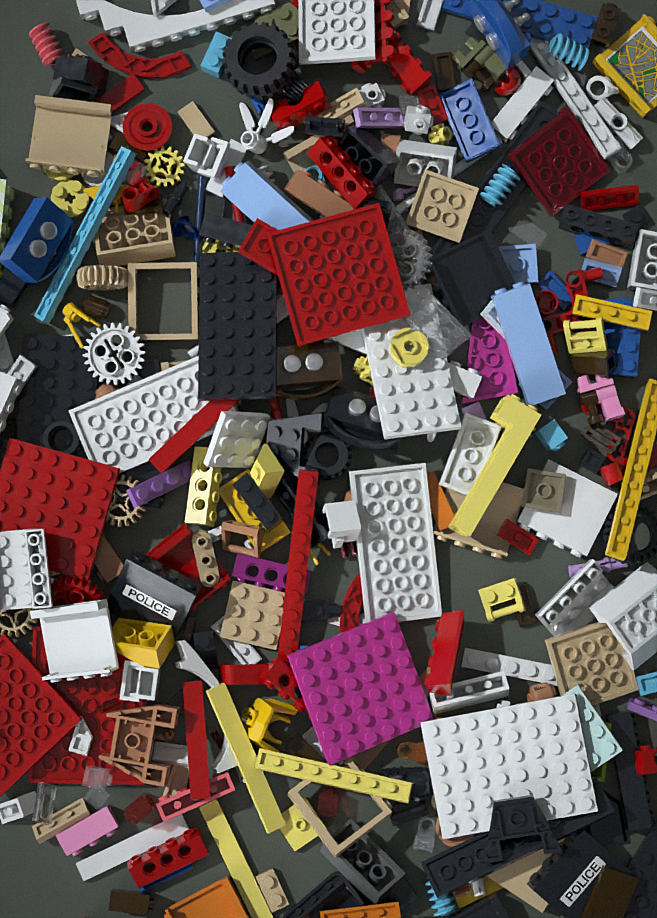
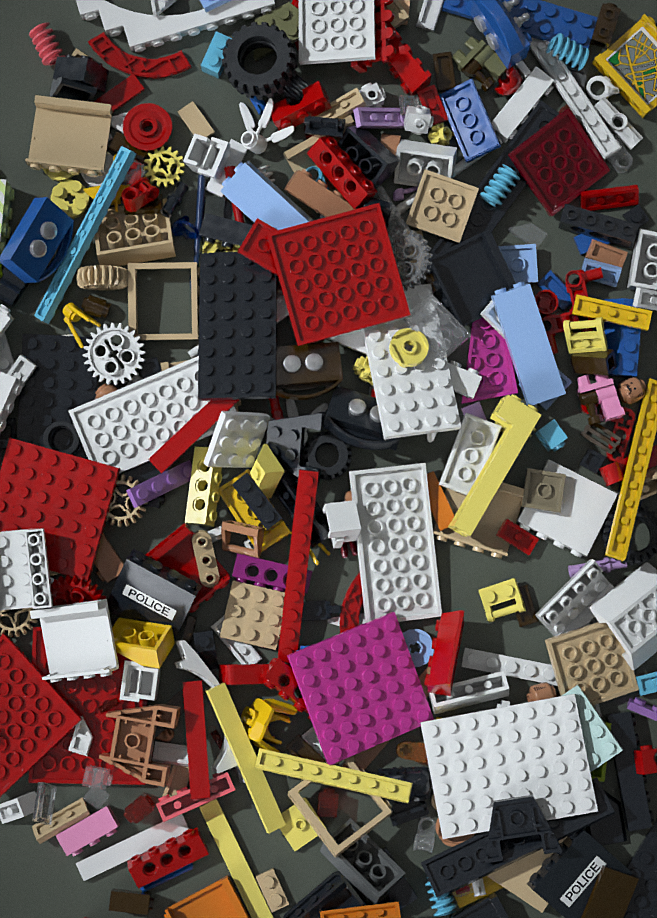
none -> light blue plate [403,629,434,667]
none -> nougat head [616,377,646,404]

